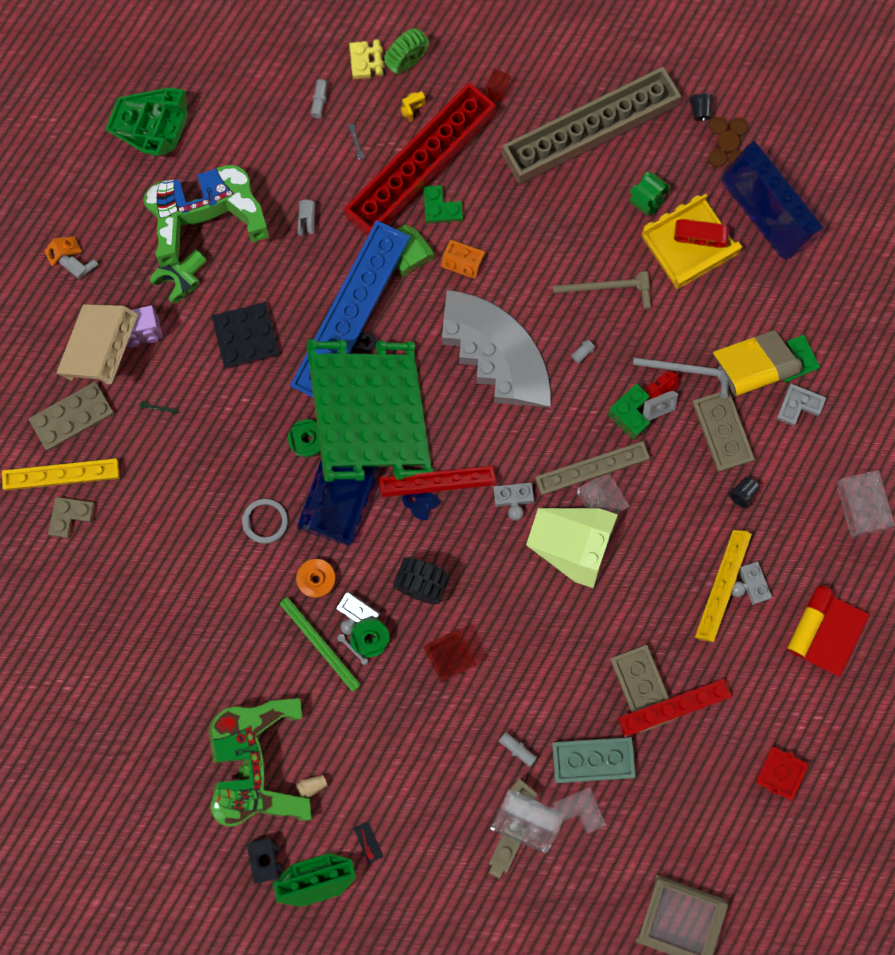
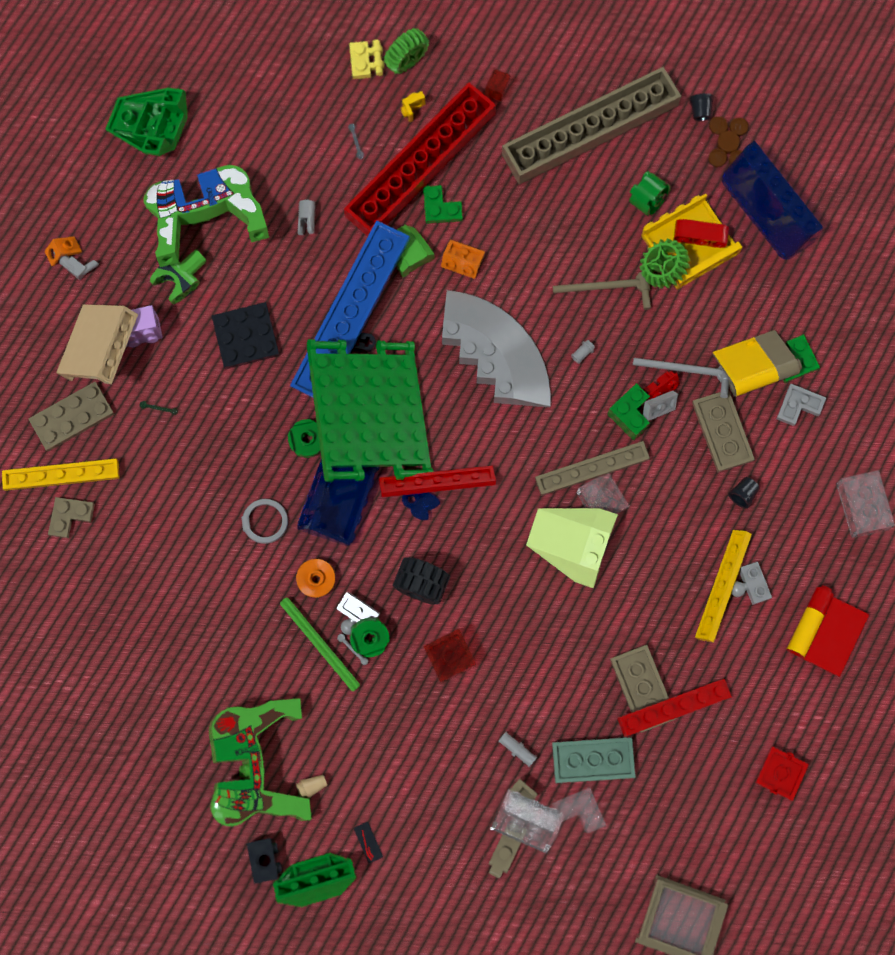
light grey pin [310,79,328,118] -> none
light grey plate [493,483,534,521] -> none
none -> bright green gear [640,238,691,289]

